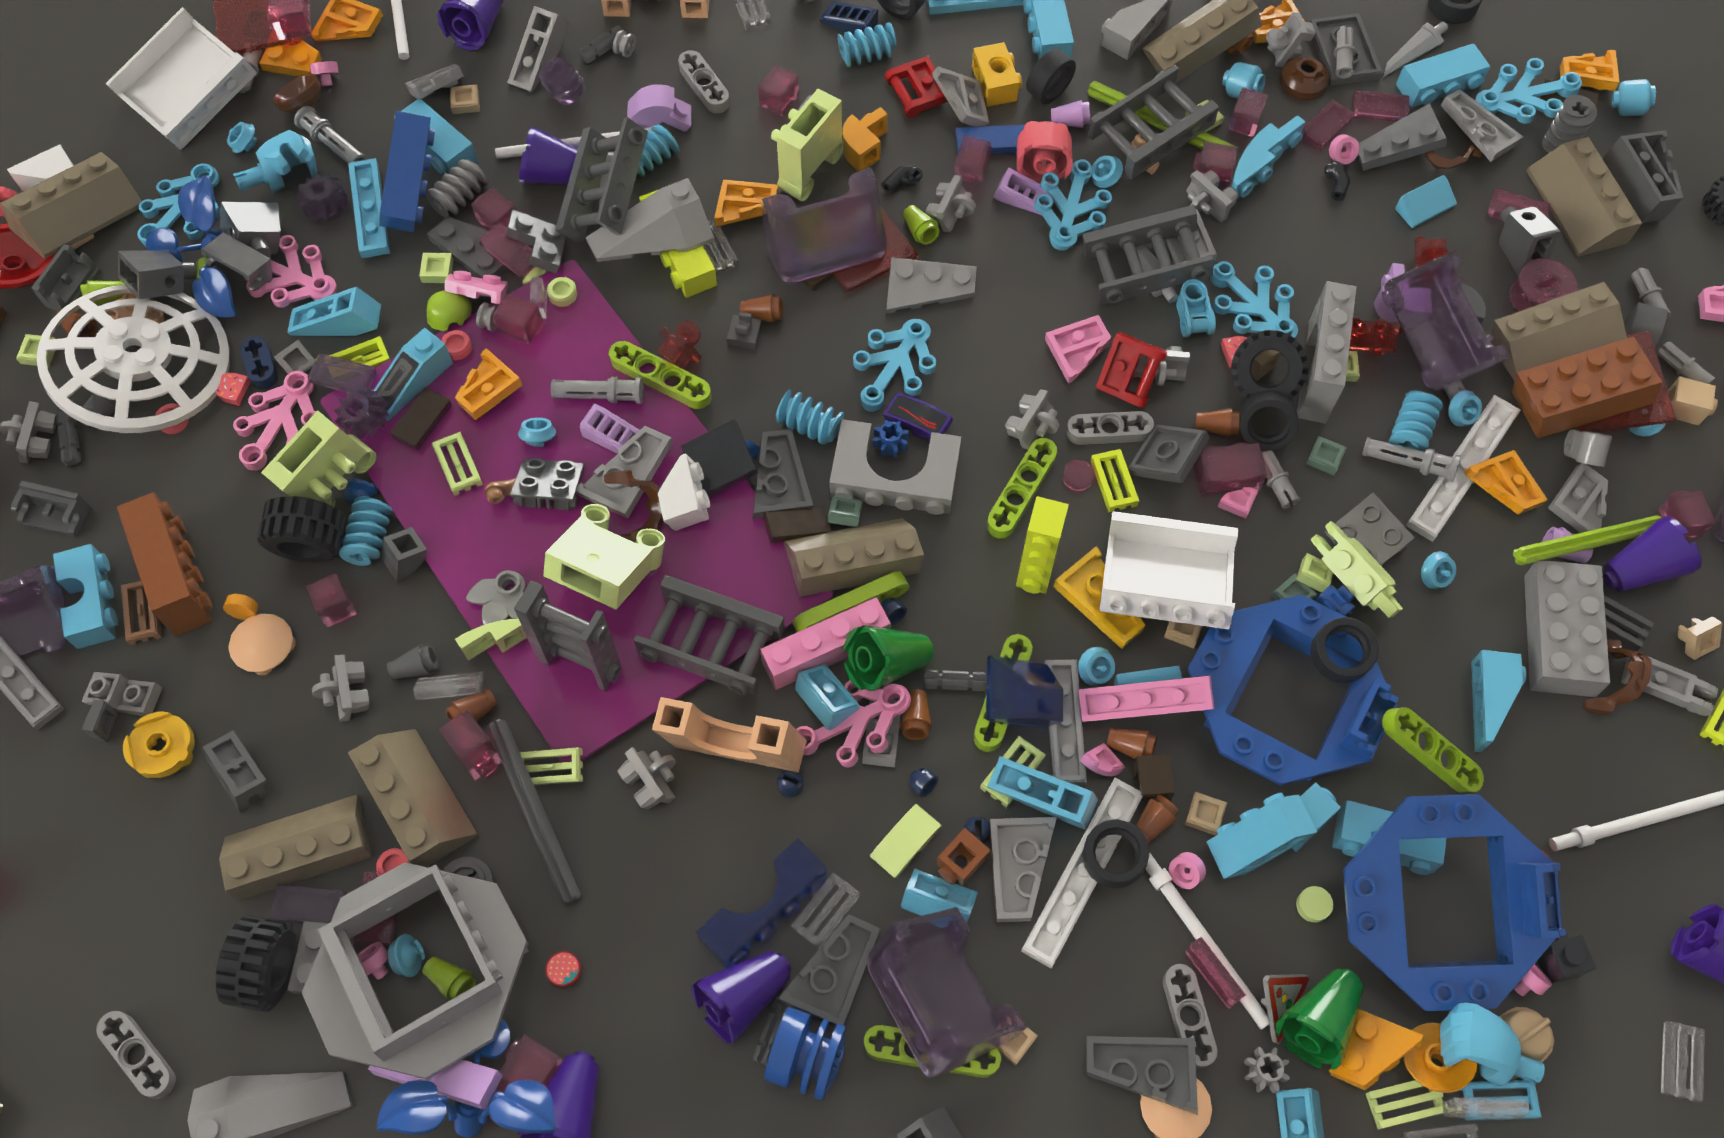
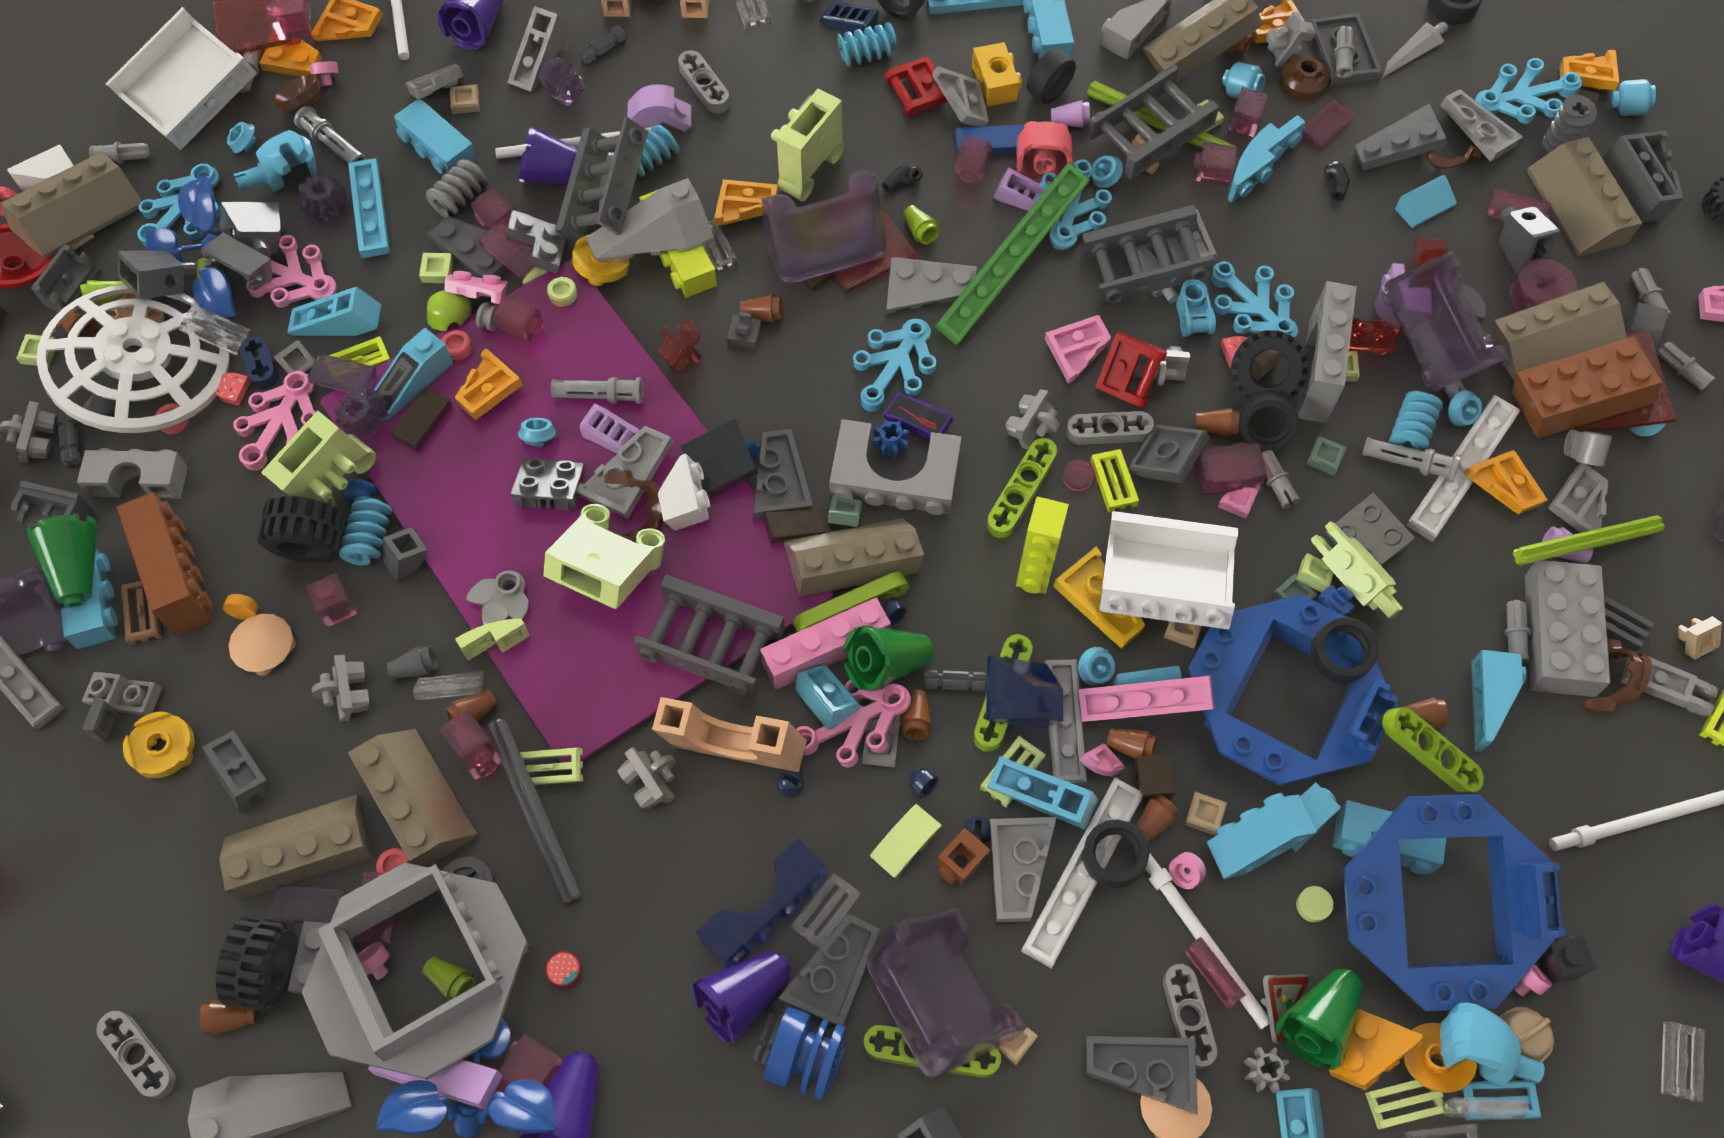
blue brick [379,110,435,232] -> none
medium azure hat [388,934,425,977] -> none
yellowish green tile [432,432,483,496] -> none
medium nougat arm [484,478,516,504] -> none
dark grey fence [514,580,622,691] -> none
clear tile [530,277,547,319] -> none
lime beam [609,341,712,409] -> none
light grey bush [613,30,636,58] -> none
clear pink brick [758,65,799,116] -> none
medium azure piece [776,389,844,445] -> none
light orange brick [843,107,888,173] -> none
medium azure slope [901,868,978,931] -> none
light grey hips [926,175,976,233] -> none
light grey hips [1186,170,1238,223] -> none
bright pink tile [1329,134,1359,164] -> none
clear pink tile [1352,90,1409,122] -> none
medium azure brick [1396,43,1490,108] -> none
medium azure hat [1421,551,1456,589] -> none
dark purple cone [1602,516,1701,592] -> none
clear pink brick [1658,490,1716,539] -> none
tan brick [1664,376,1718,425] -> none
none -> green cone [27,515,98,608]
none -> light grey arch [77,448,188,499]
none -> light grey axle [89,141,150,164]
none -> clear tile [179,304,250,355]
none -> dark orange cone [200,1000,256,1036]
none -> yellow plate [571,234,629,286]
none -> bright green tile [935,162,1090,345]
none -> dark orange cone [1400,697,1448,729]
none -> light grey axle [1504,600,1531,664]

